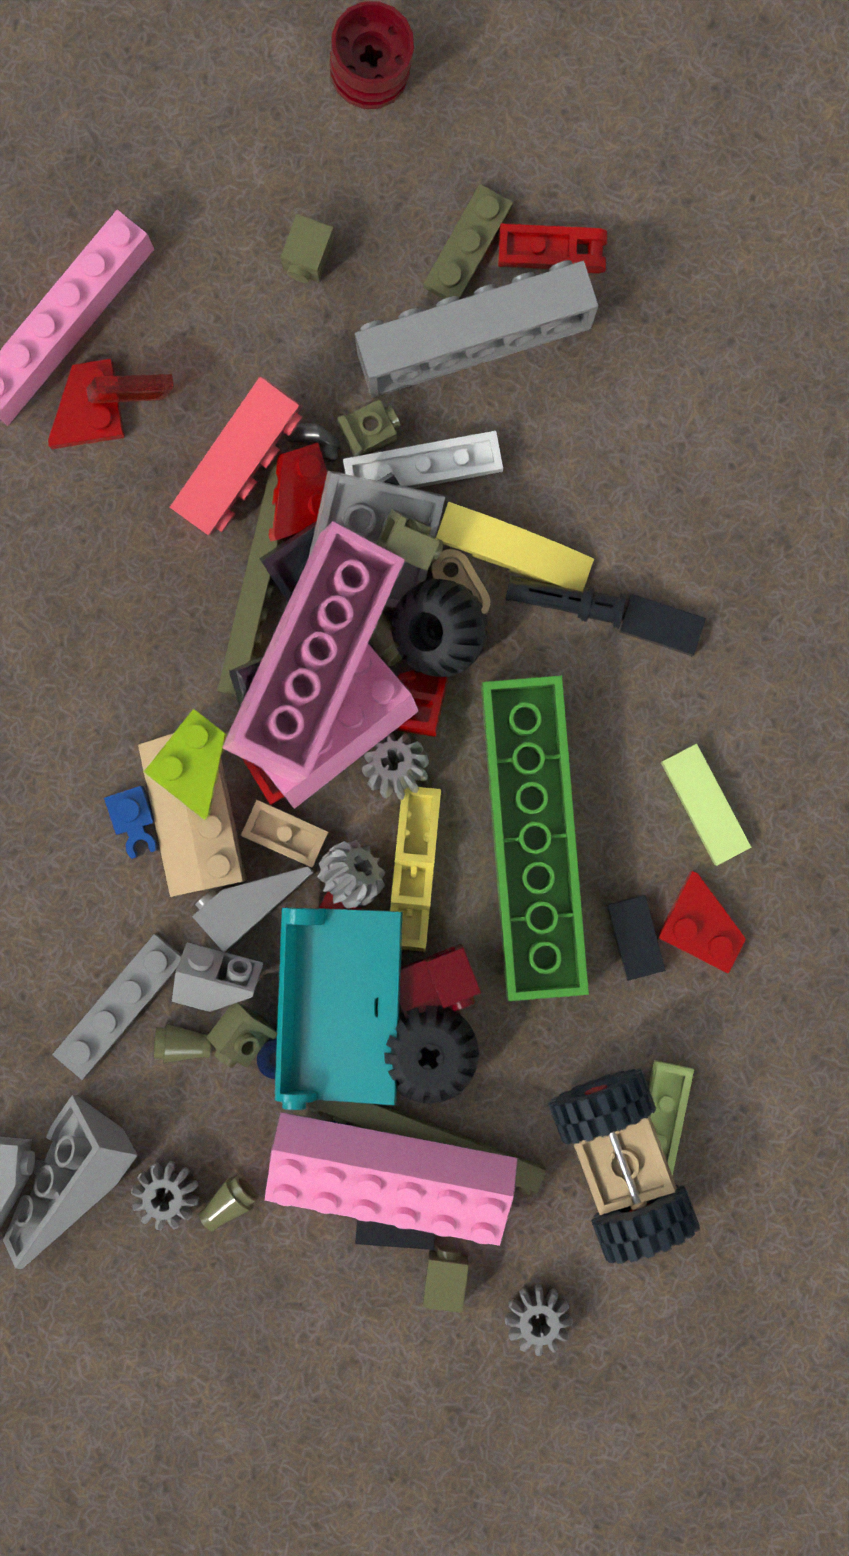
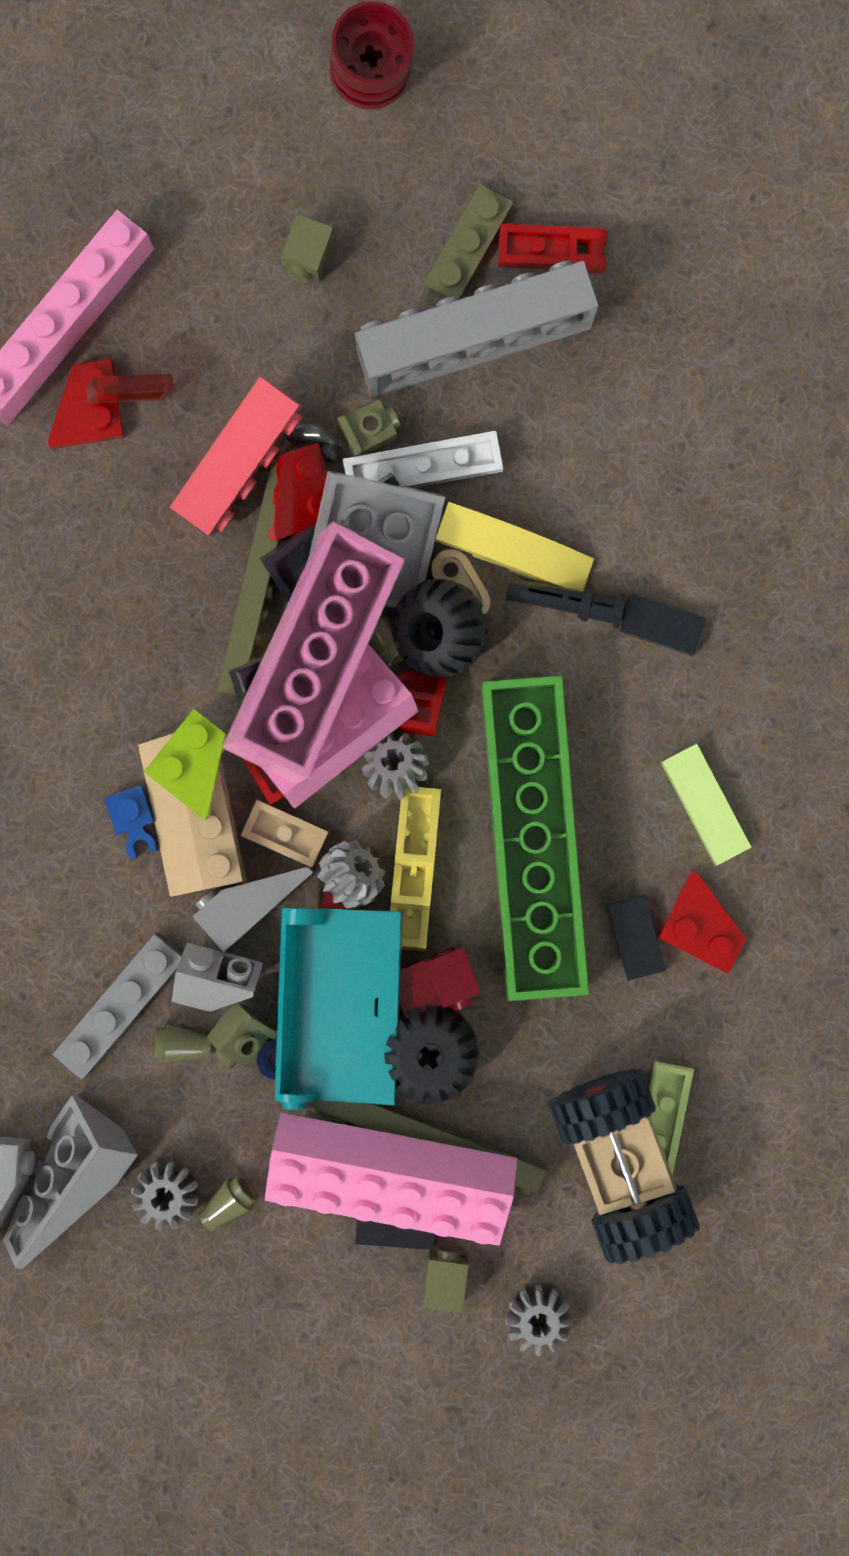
olive brick [376,509,443,571] -> none

